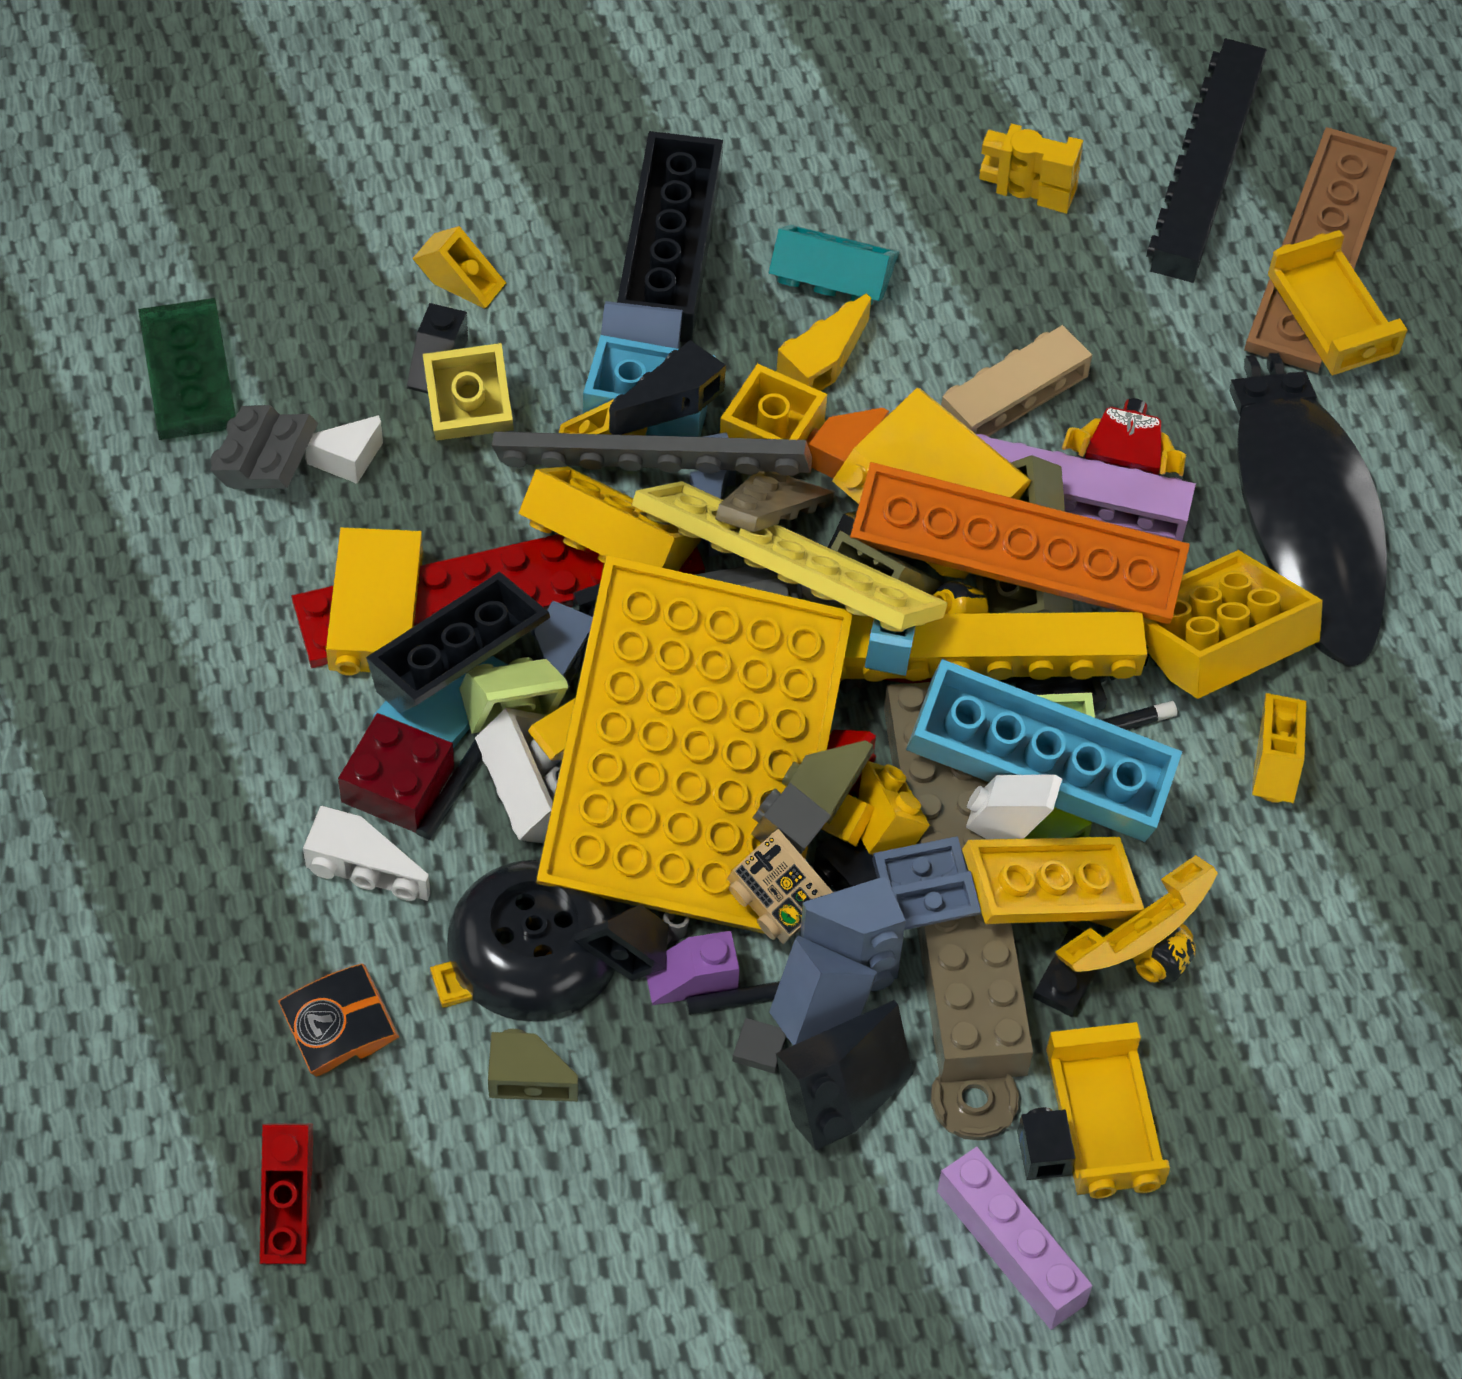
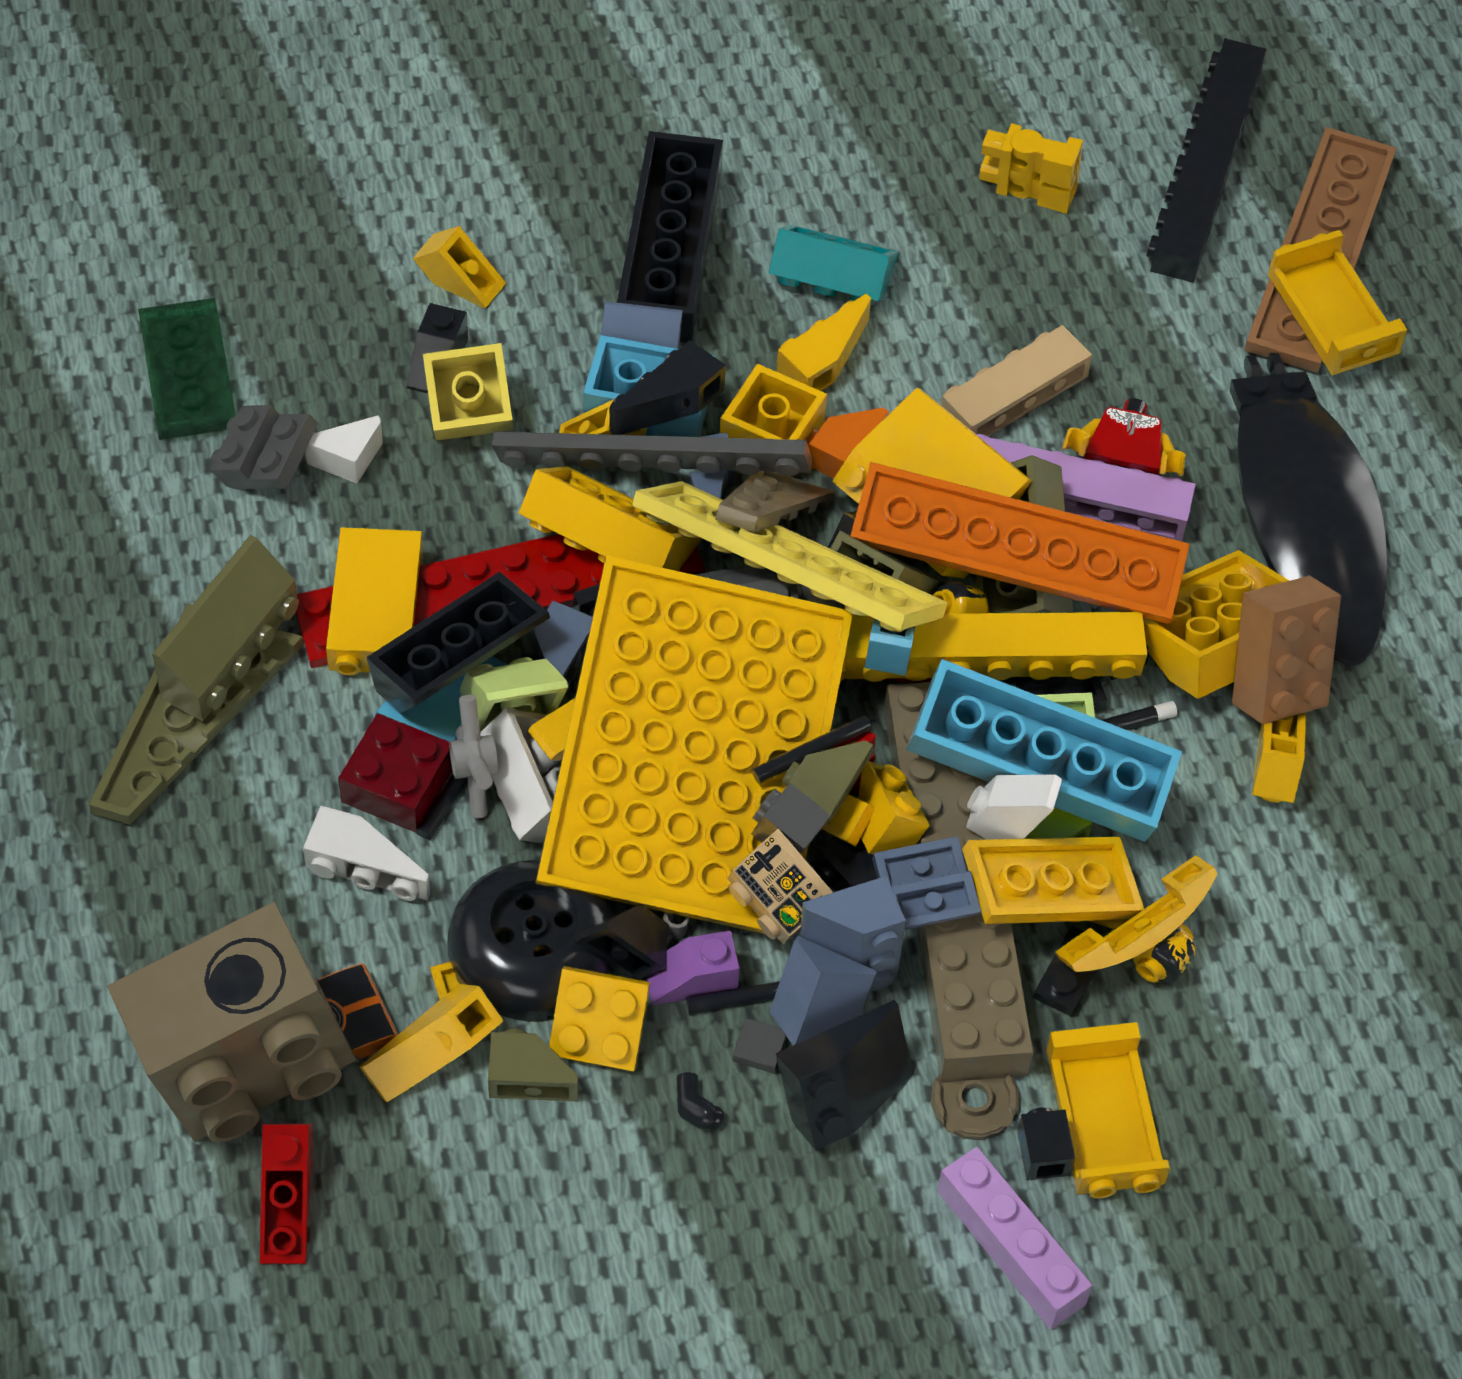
none -> olive wing [89,603,304,825]
none -> dark tan brick [107,902,356,1142]
none -> olive slope [152,535,299,721]
none -> yellow slope [360,984,504,1102]
none -> light grey bar [449,695,498,818]
none -> yellow plate [549,966,651,1071]
none -> black arm [676,1072,724,1130]
none -> black bar [752,715,872,784]
none -> medium nougat brick [1232,575,1341,724]

